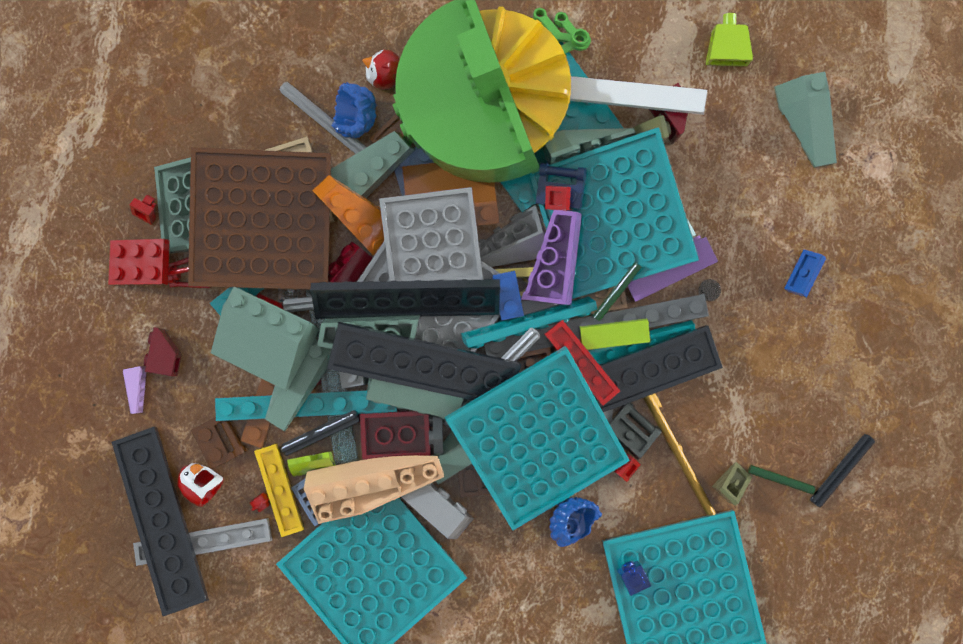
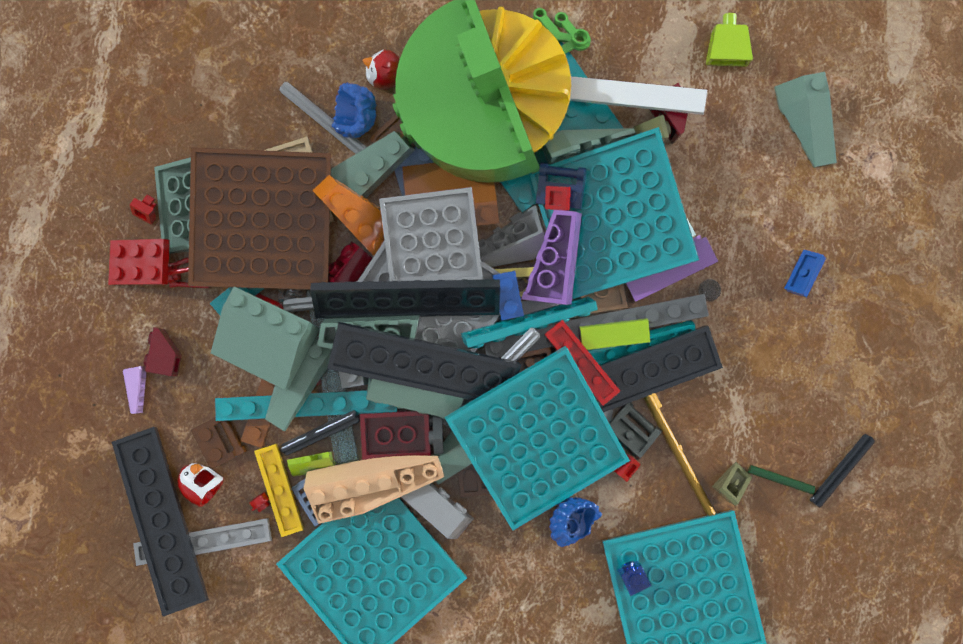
dark green bar [593,262,642,321] -> none

